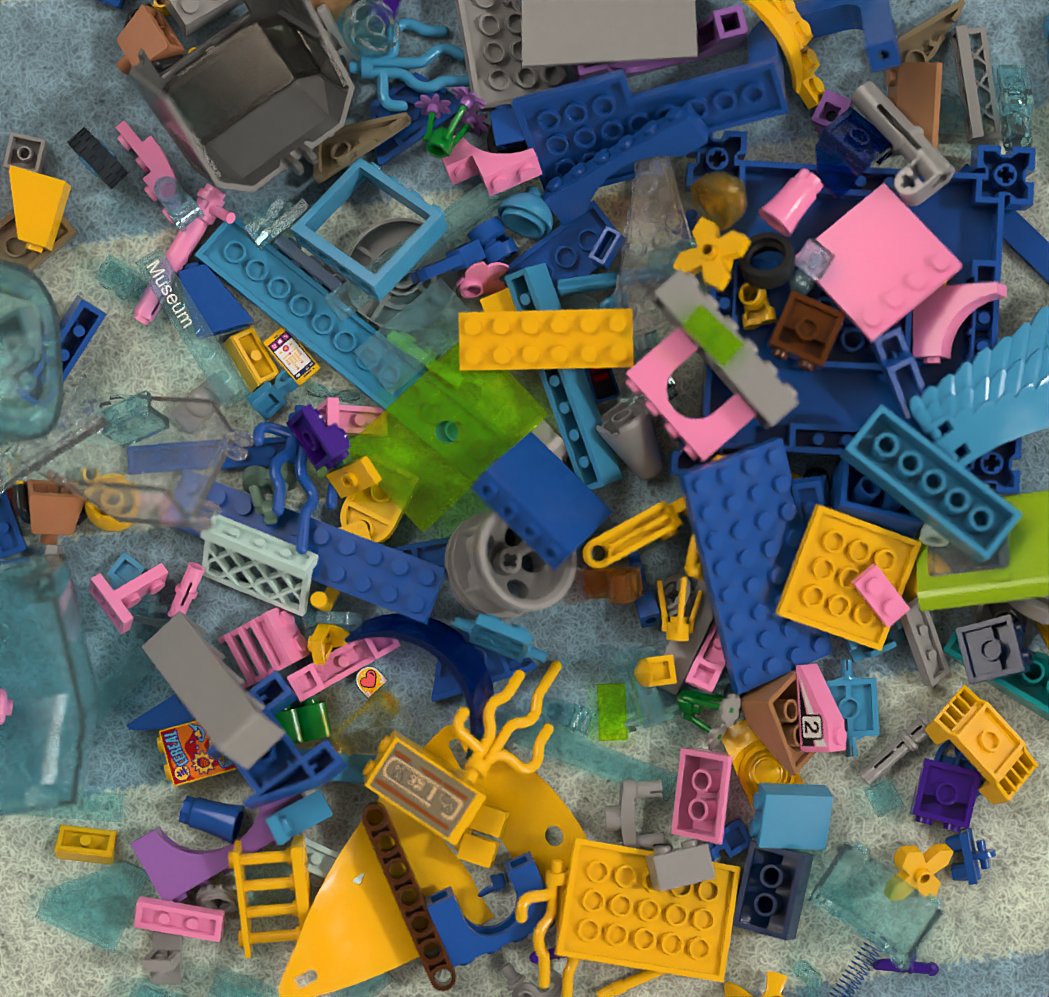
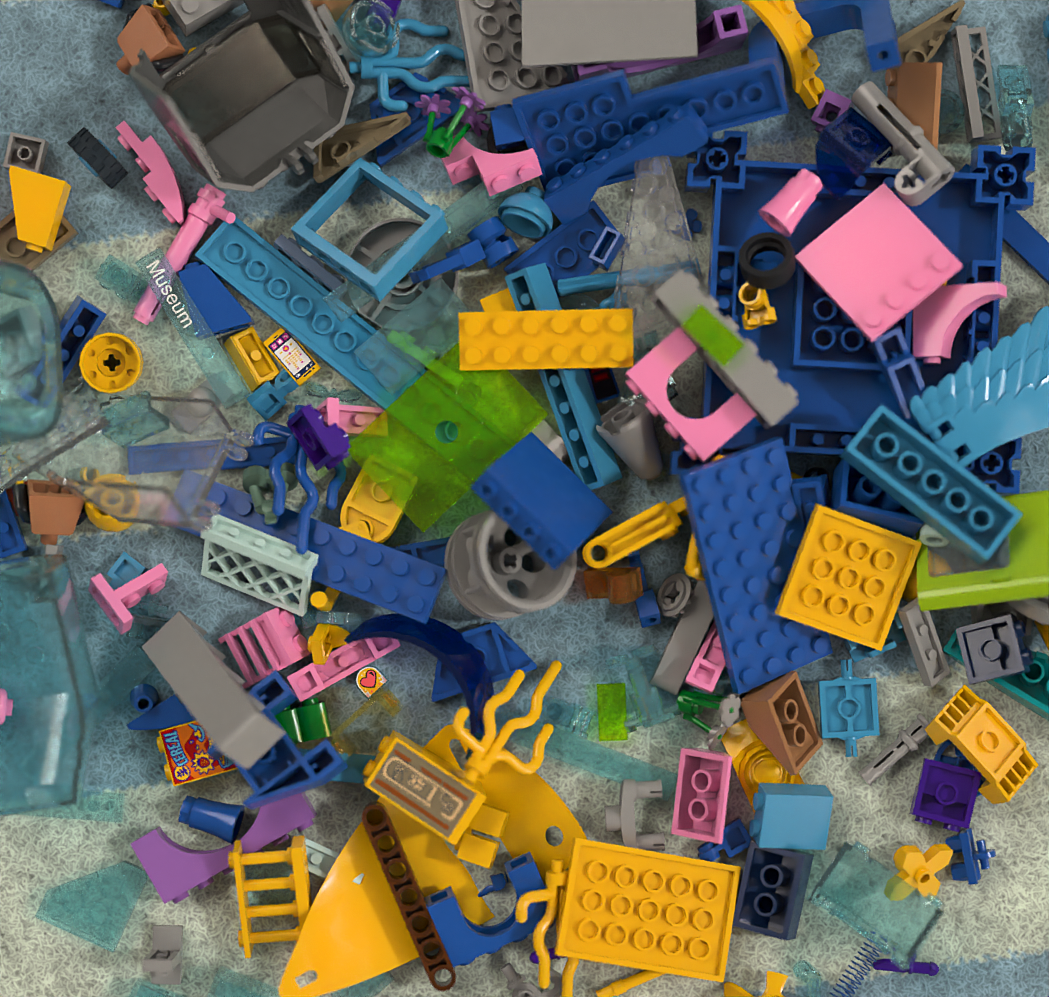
yellow slope [54,824,117,865] -> none
bright pink panel [134,896,226,942] -> none
clear light blue piece [154,176,205,233] -> none
bright pink pin [167,562,205,618] -> none
light grey gear [196,884,239,914] -> none
clear light blue bracket [242,197,310,251] -> none
dark azure bracket [265,790,333,845] -> none
yellow plate [326,455,382,498] -> none
dark azure plate [452,613,548,664] -> none
bright pink plate [456,262,509,299] -> none
yellow plate [633,654,677,687] -> none
light grey brick [646,839,715,892] -> none
clear light blue piece [648,238,698,276] -> none
yellow plant [657,577,703,641] -> none
yellow plant [673,218,750,291] -> none
clear yellow cylinder [690,171,747,231] -> none
reddish brown plate [766,290,846,372] -> none
clear light blue plate [789,239,835,295] -> none
bright pink slope [796,663,847,752] -> none
bright pink plate [851,564,910,628] -> none
clear light blue plate [864,778,904,817] -> none
none -> yellow wheel [79,332,144,393]
none -> blue cone [130,684,159,713]

